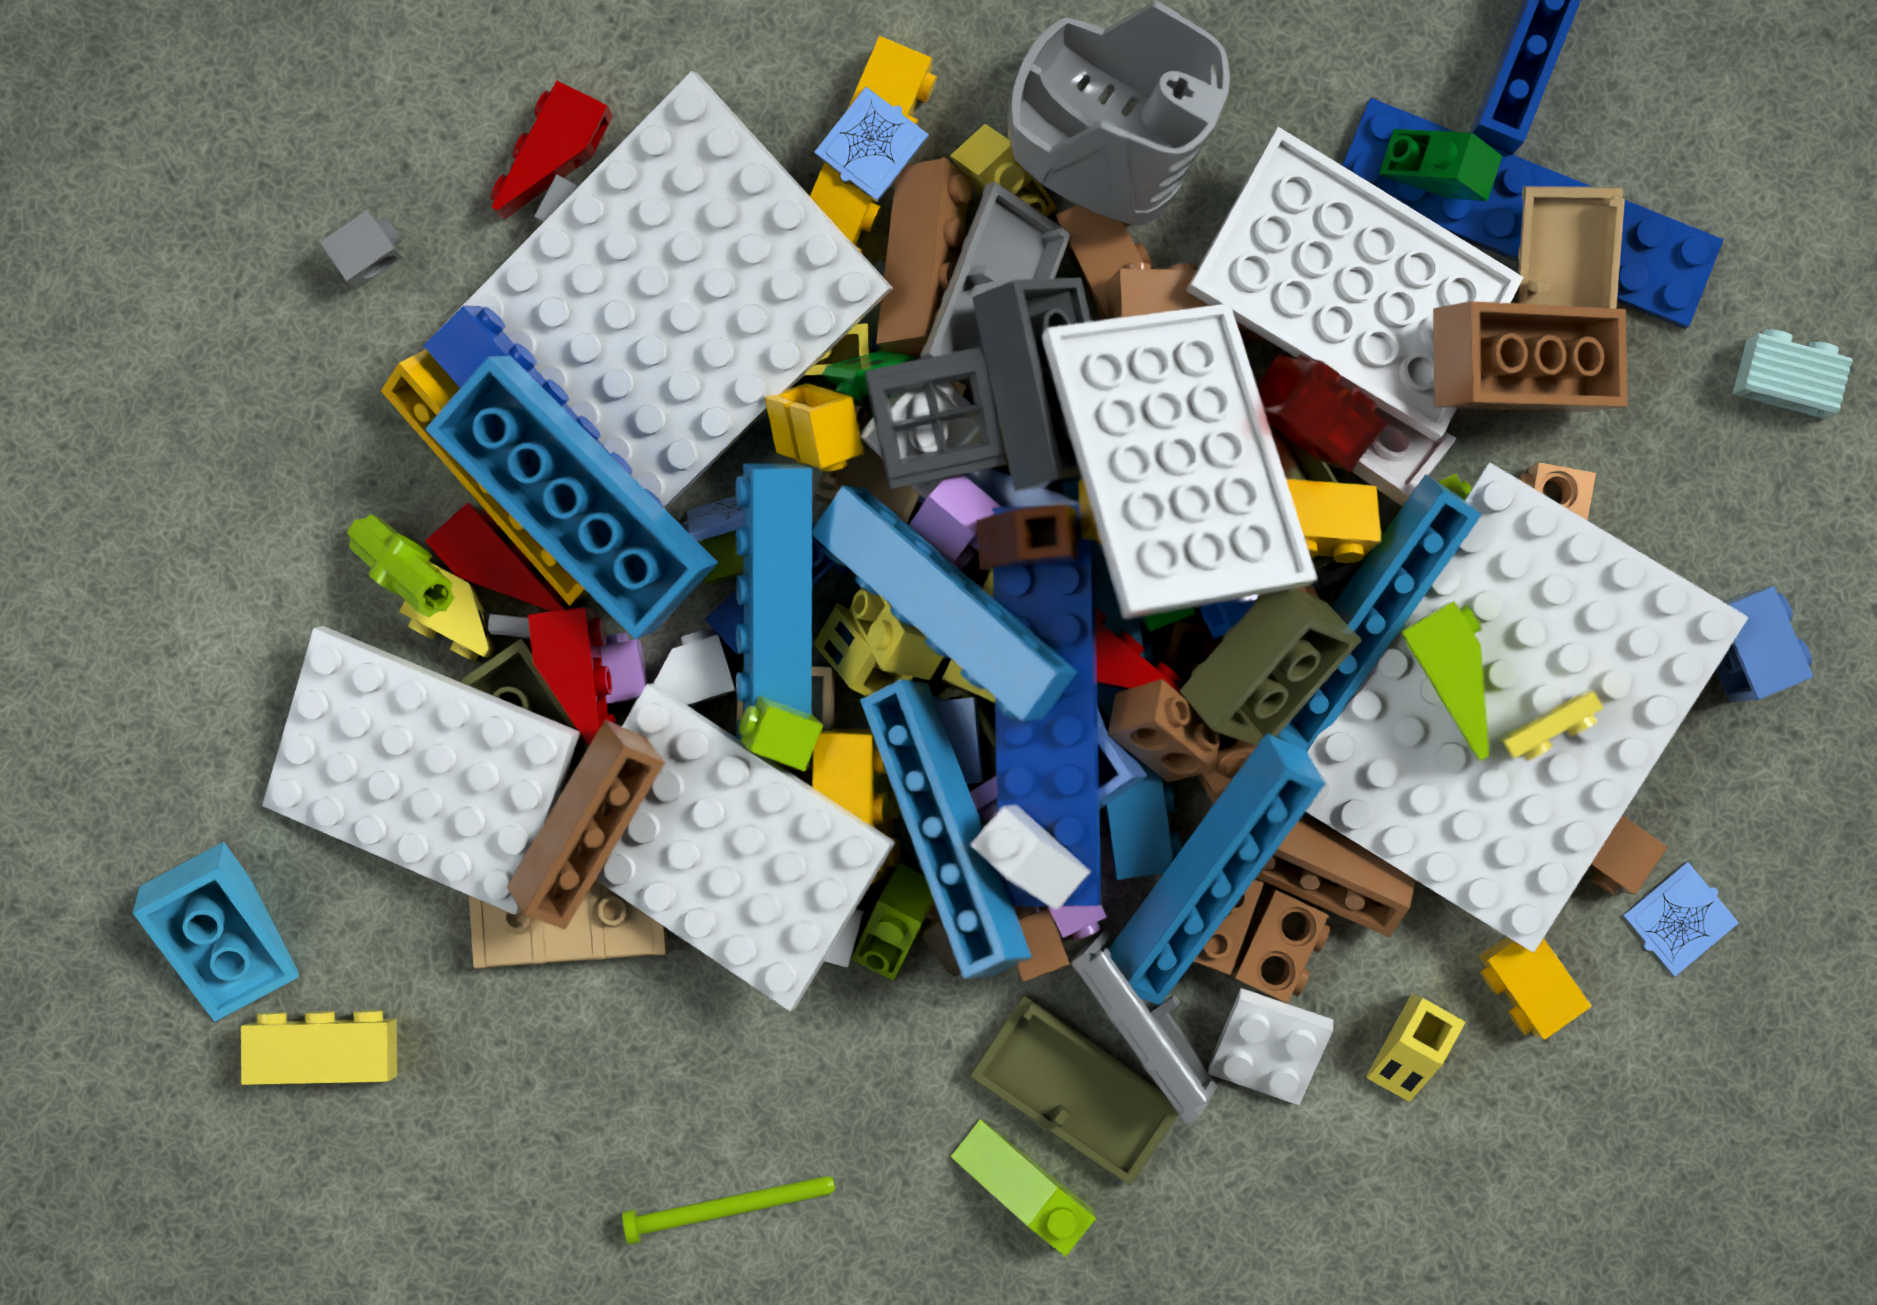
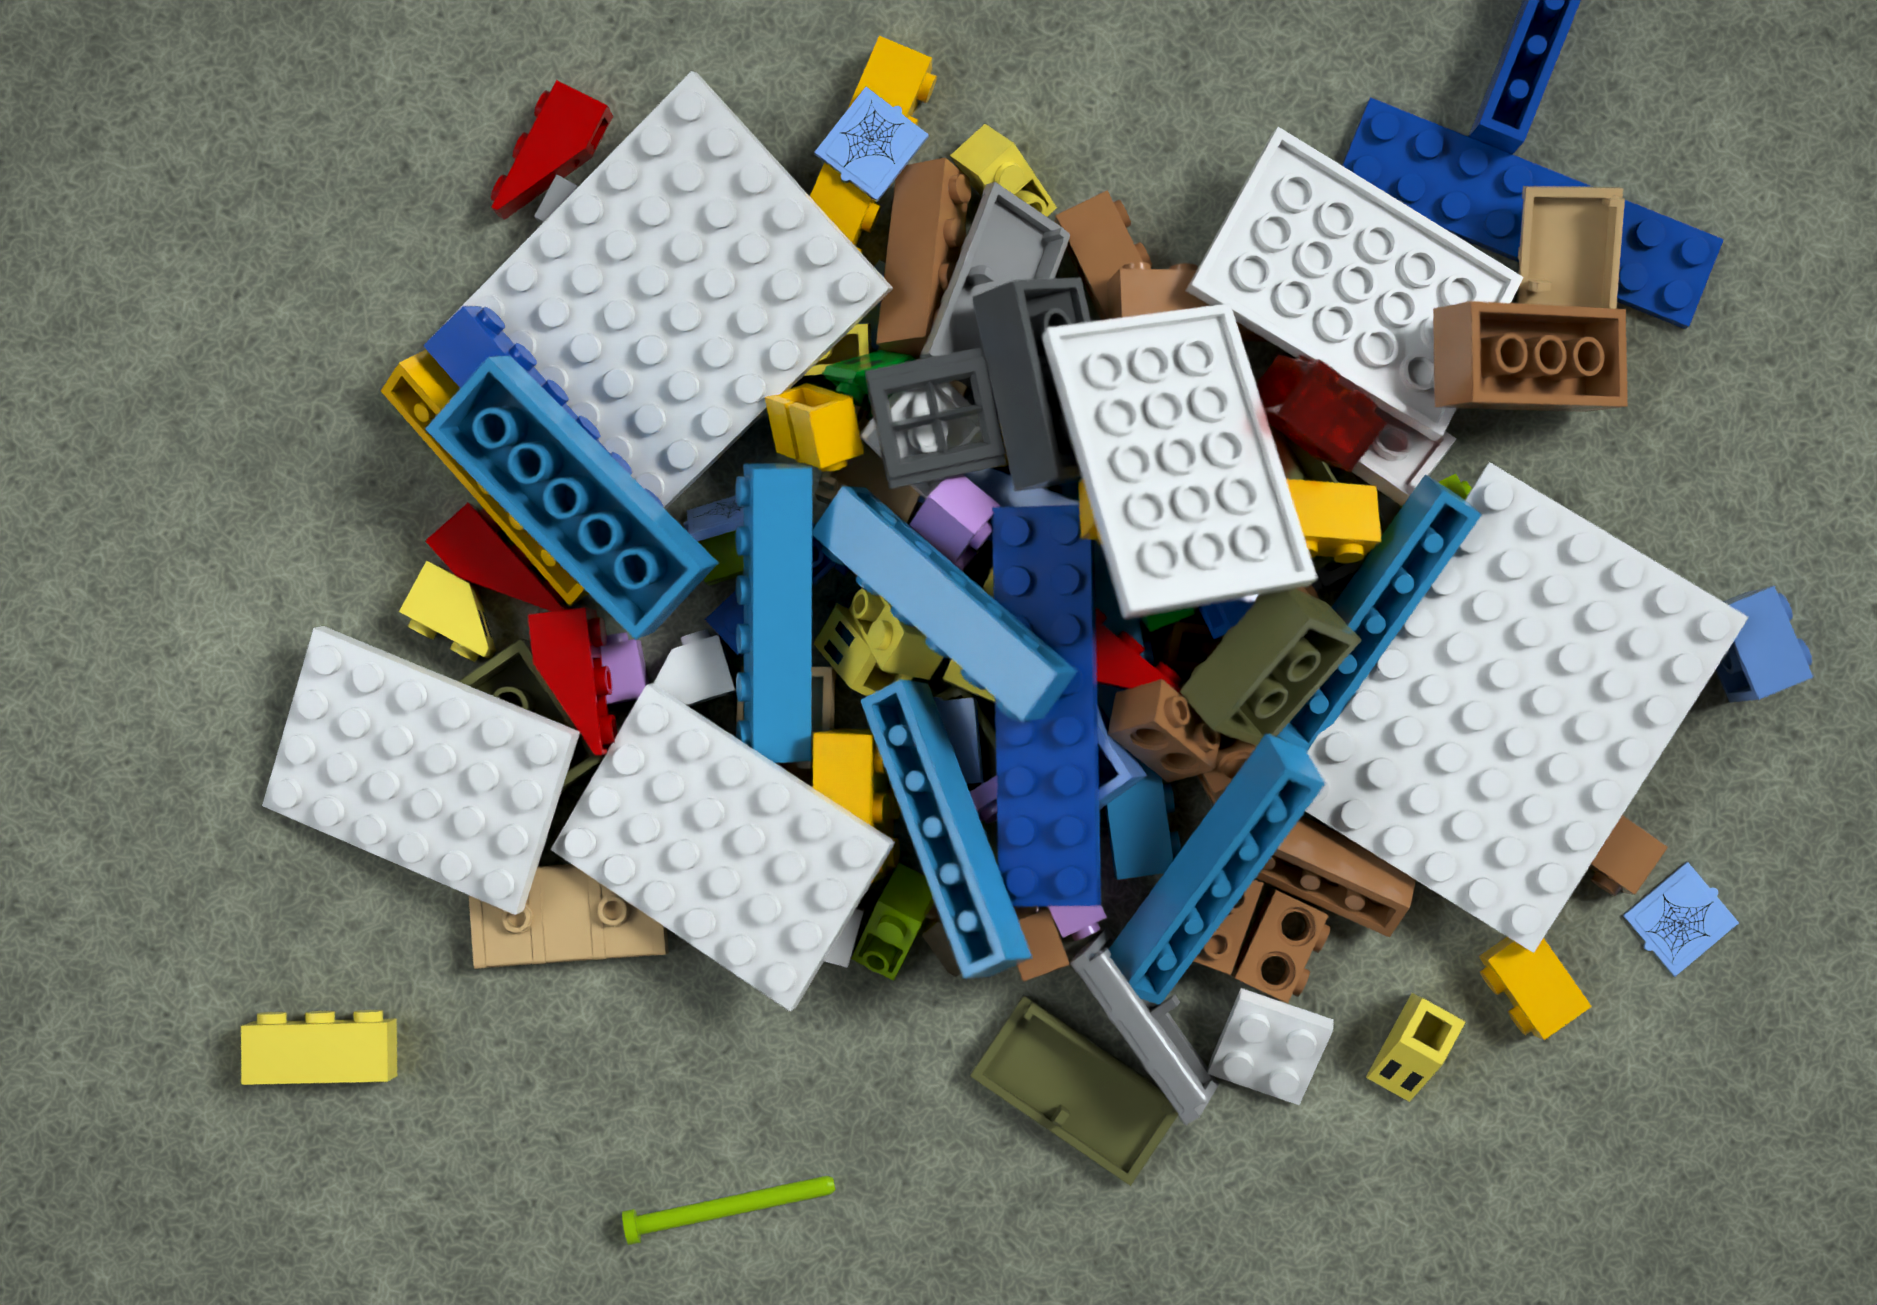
medium azure slope [133,841,299,1022] -> none
light grey brick [320,210,403,290] -> none
lime piece [347,514,455,618] -> none
light grey tile [488,614,530,639] -> none
medium nougat brick [507,720,665,930] -> none
lime brick [739,695,823,771] -> none
lime slope [950,1118,1096,1257] -> none
white slope [971,805,1091,910] -> none
reddish brown slope [976,504,1081,570] -> none
light grey piece [1005,0,1230,226] -> none
green slope [1379,129,1502,201] -> none
lime slope [1400,601,1490,761] -> none
light yellow plate [1500,690,1604,761] -> none
light nougat brick [1519,462,1596,520] -> none
light aqua brick [1733,329,1853,419] -> none

